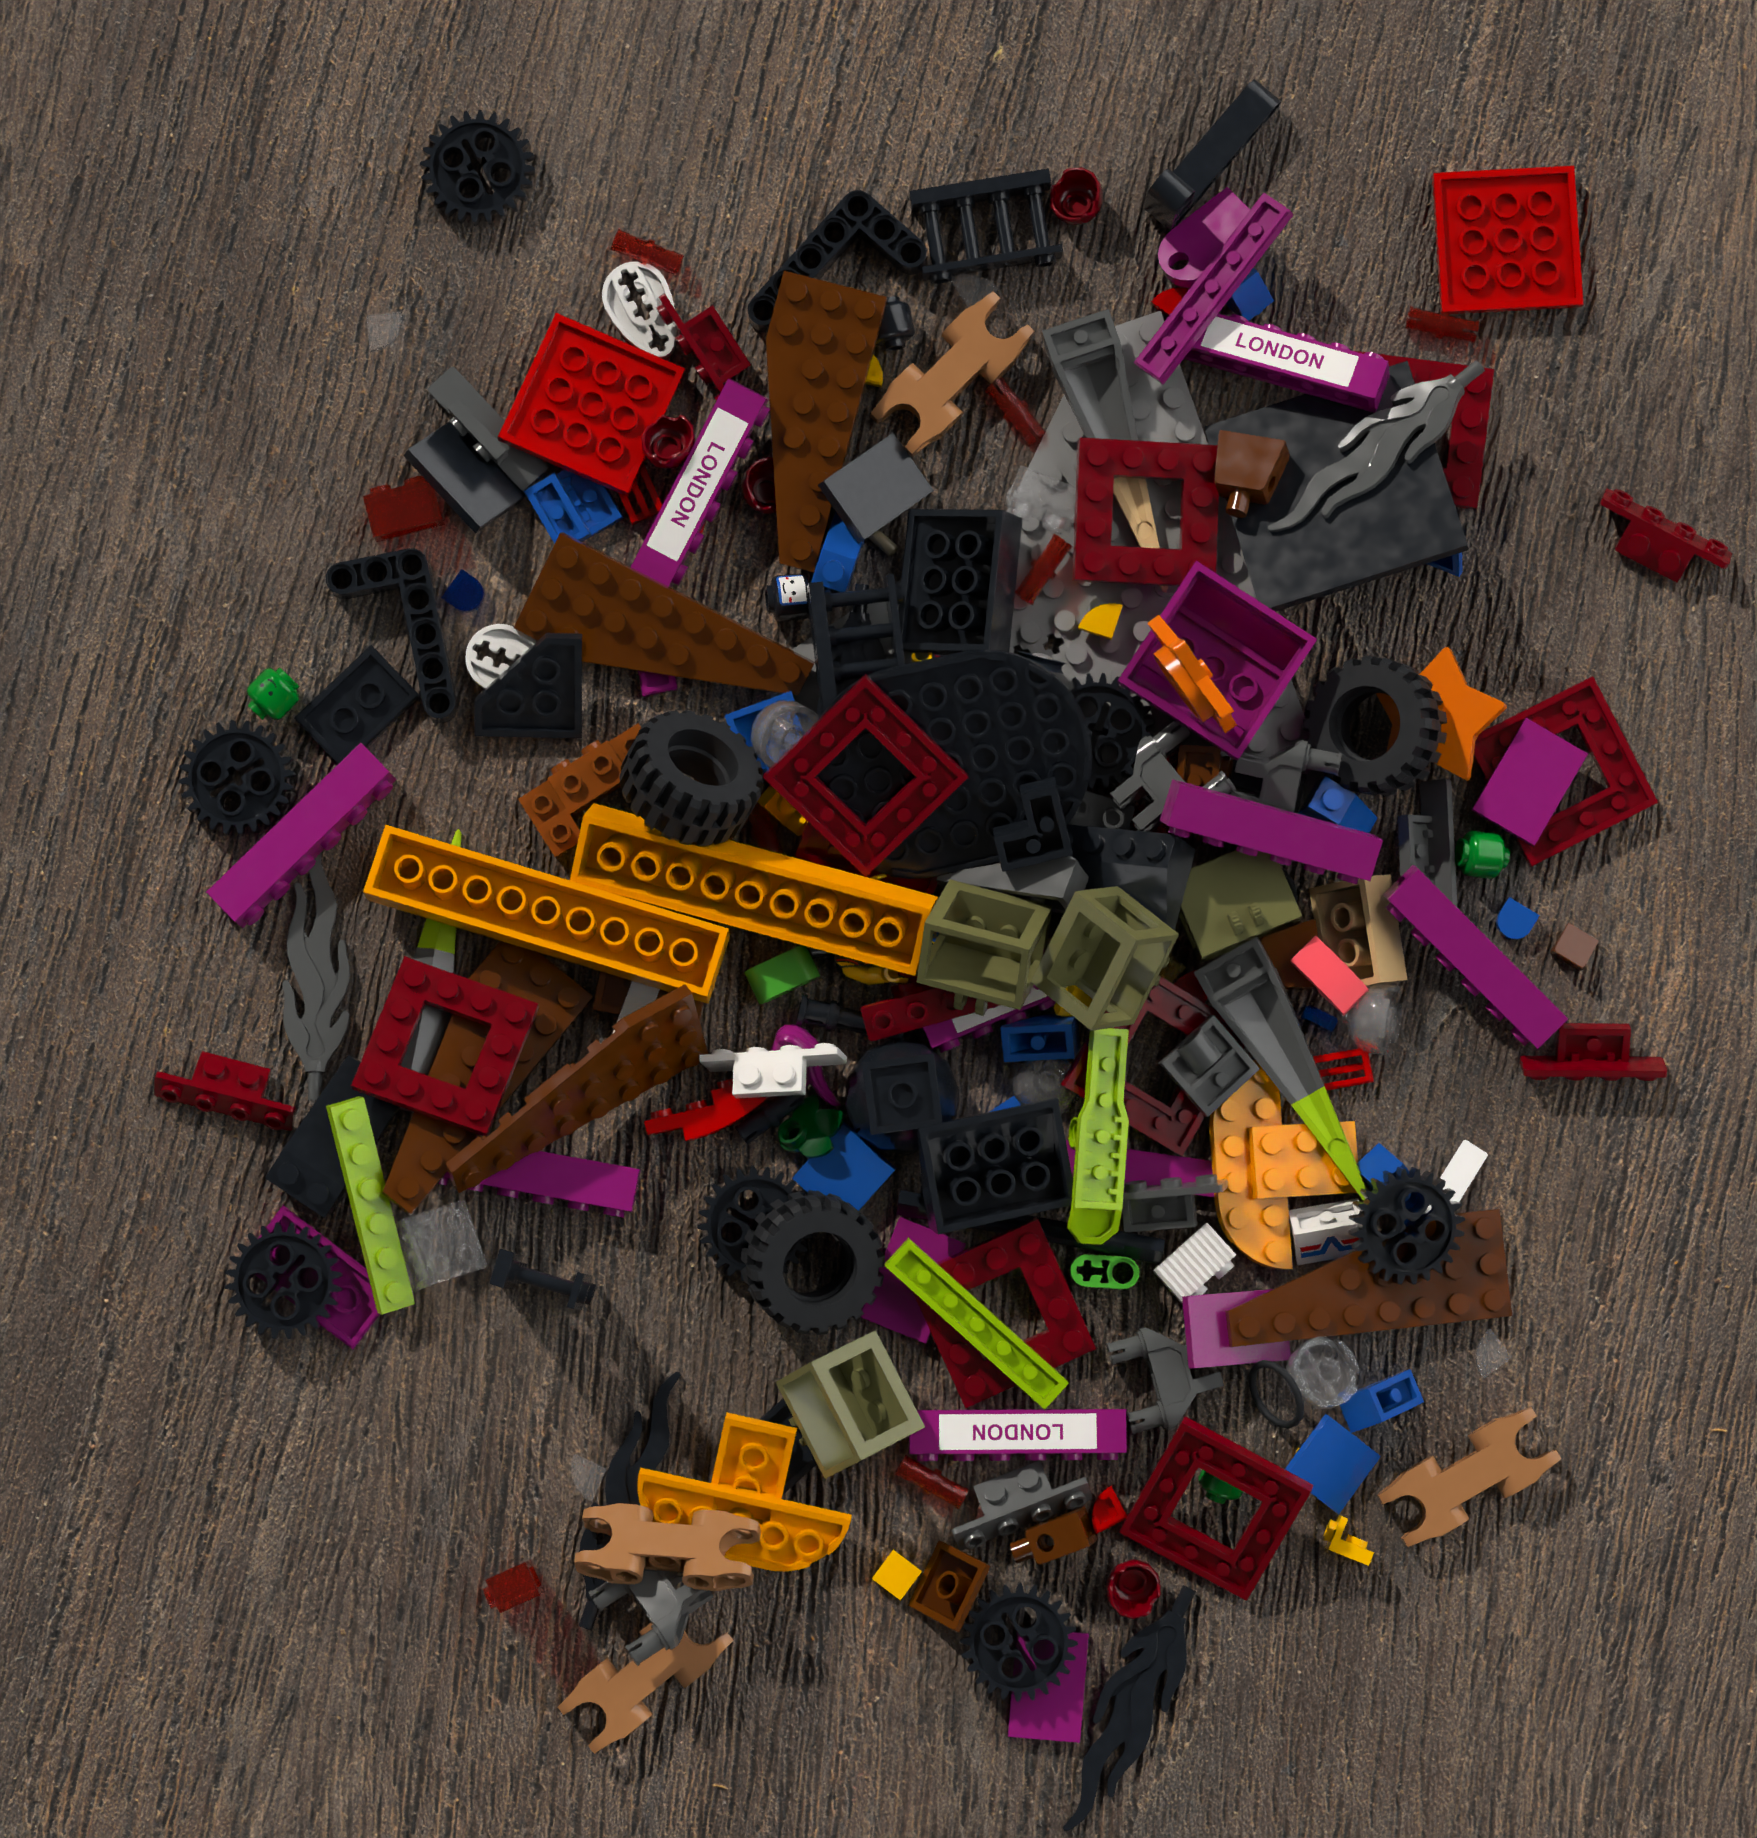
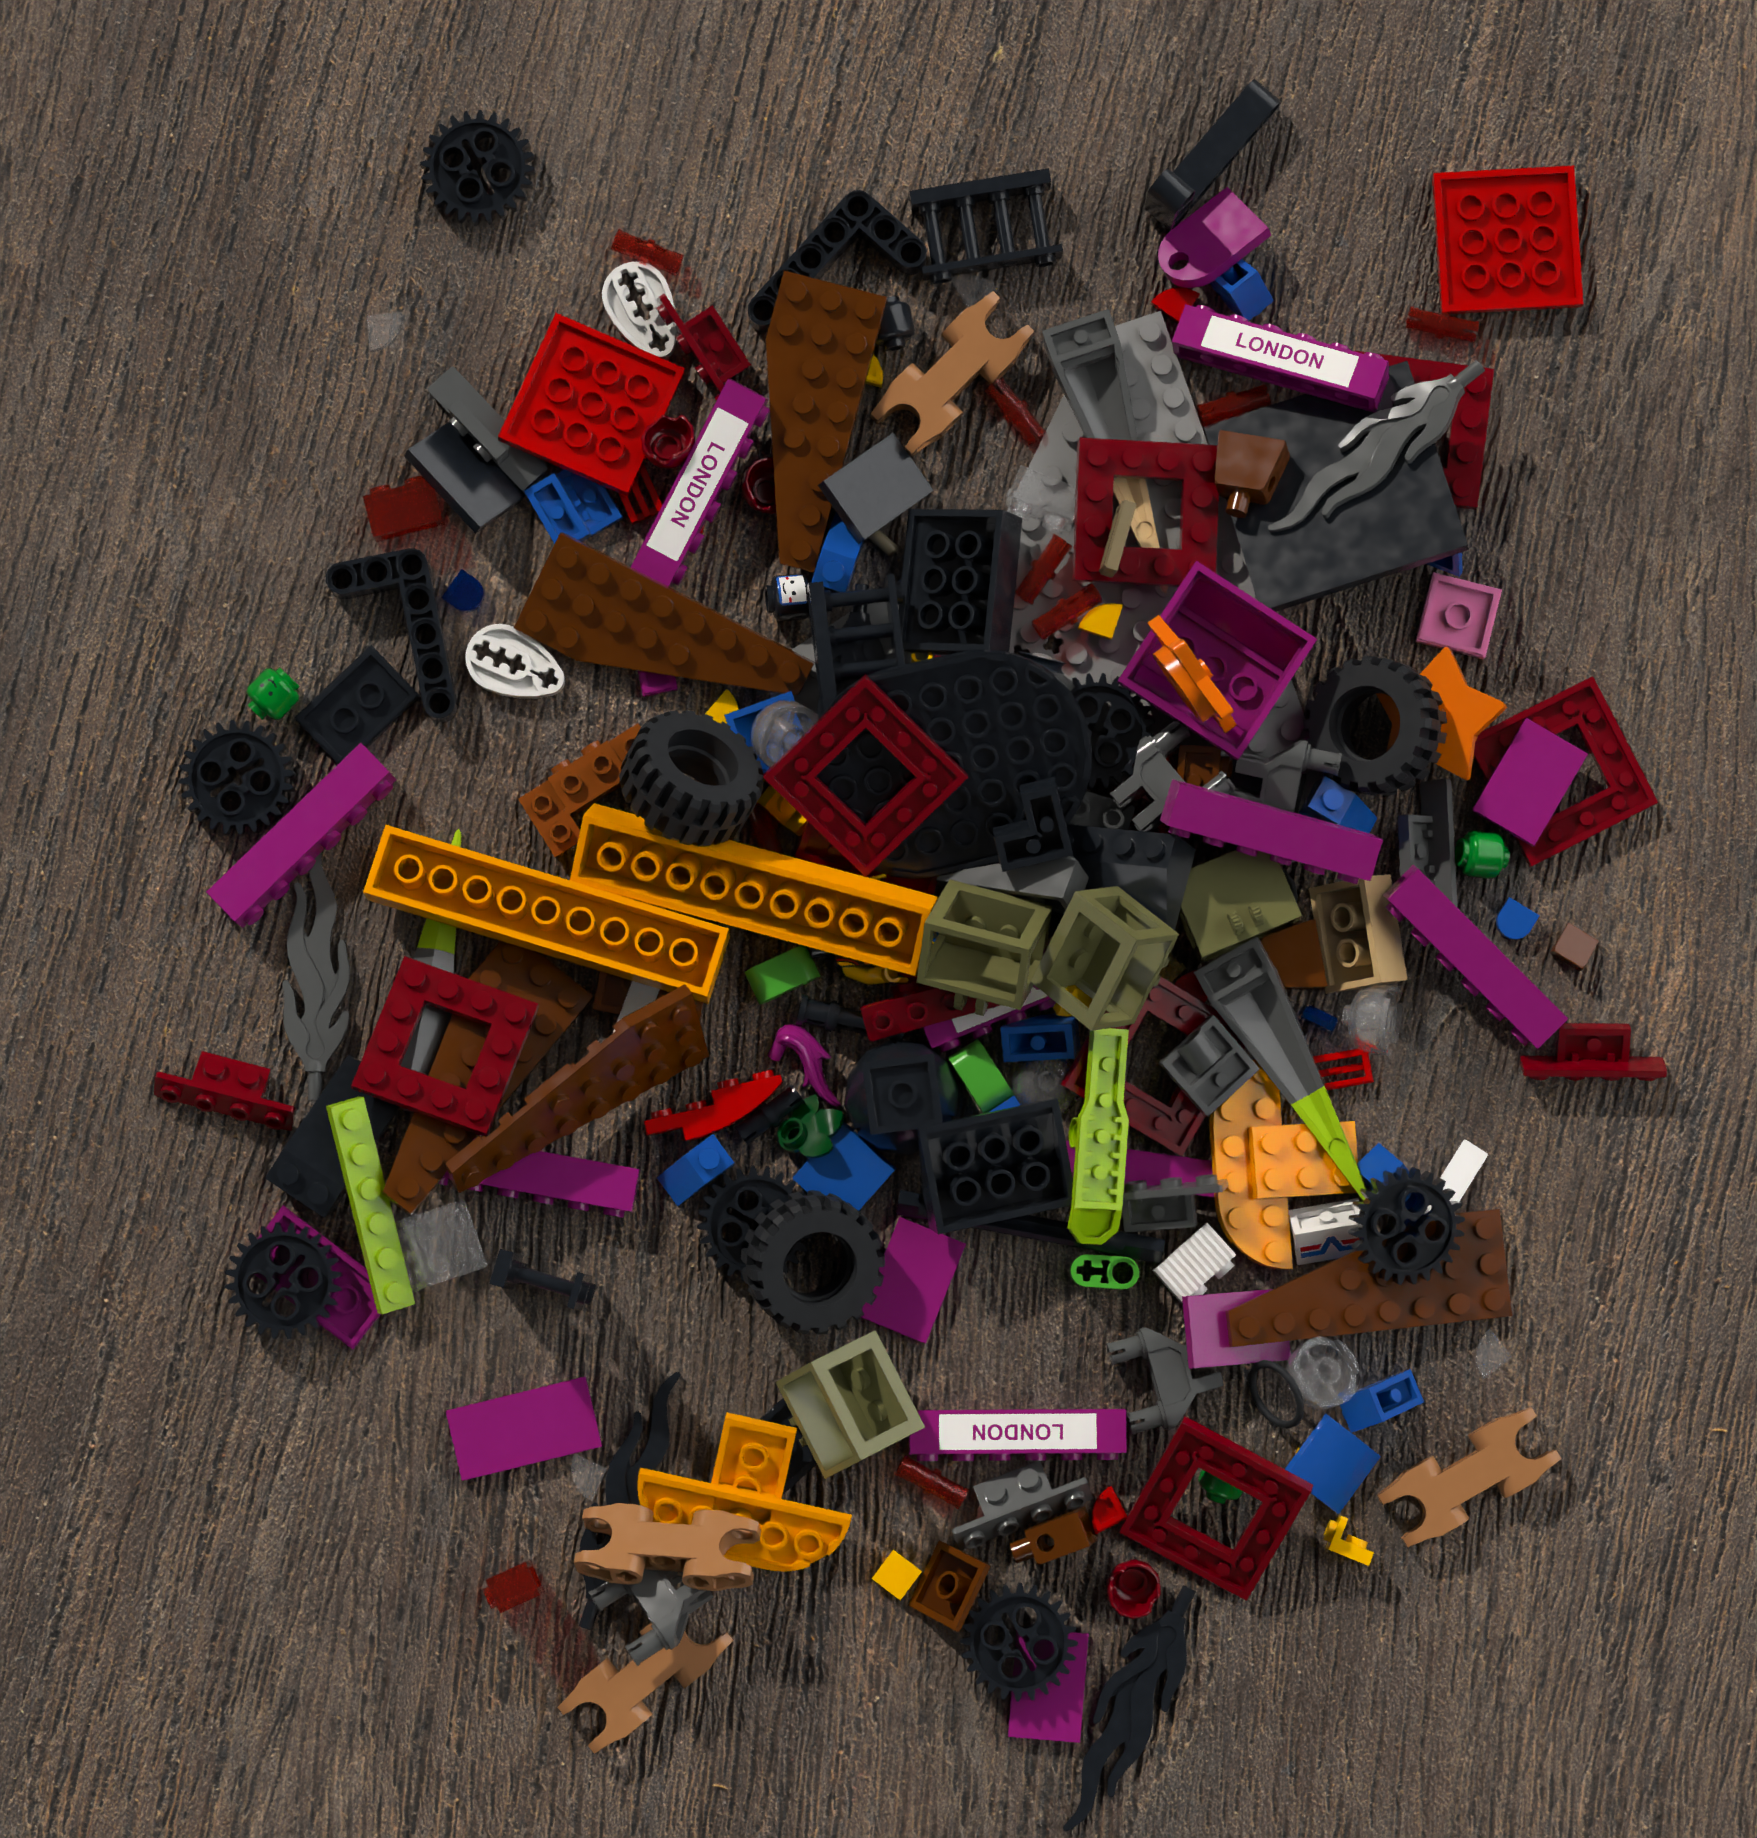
black plate [474,633,582,738] -> none
white bracket [700,1043,847,1098] -> none
lime plate [884,1237,1069,1410] -> none
dark red plate [912,1217,1096,1409] -> none
dark red hair [1050,167,1103,225] -> none
magenta tile [1133,193,1293,385] -> none
coral slope [1290,935,1369,1016] -> none
dark red bracket [1600,488,1732,583] -> none
none -> magenta tile [445,1376,603,1481]
none -> blue slope [657,1134,735,1206]
none -> yellow tile [705,689,739,724]
none -> bright green beam [948,1038,1014,1113]
none -> clear red pin [1031,583,1103,641]
none -> dark tan tile [1099,500,1137,578]
none -> clear red pin [1197,383,1271,427]
none -> bright pink tile [1415,572,1502,659]

